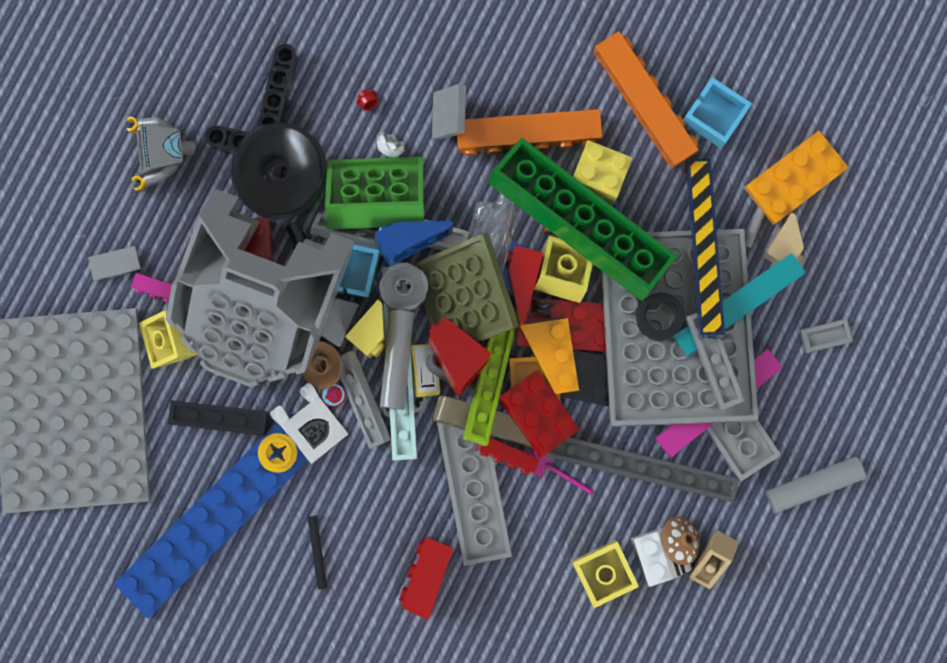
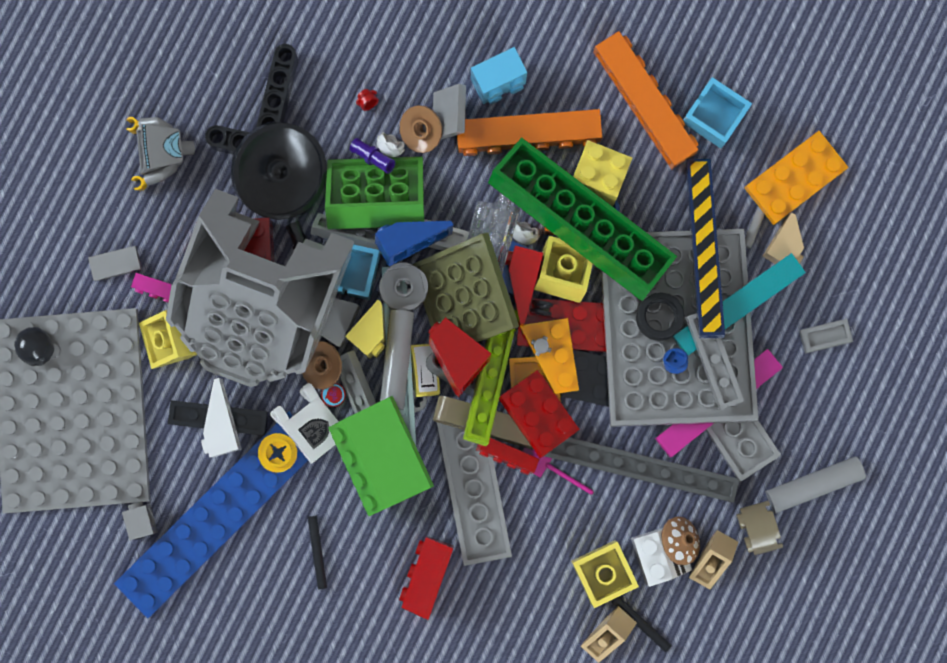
none -> black hair [14,327,54,366]
none -> light grey brick [122,502,158,541]
none -> white slope [201,378,242,457]
none -> bright green slope [328,396,434,516]
none -> dark purple pin [349,138,396,174]
none -> medium nougat dish [400,105,442,153]
none -> medium azure piece [471,47,527,104]
none -> white plate [511,220,540,245]
none -> light grey piece [531,336,552,356]
none -> tan slope [581,606,637,663]
none -> black bar [611,597,672,652]
none -> blue tile [663,348,688,374]
none -> dark tan brick [736,500,783,556]

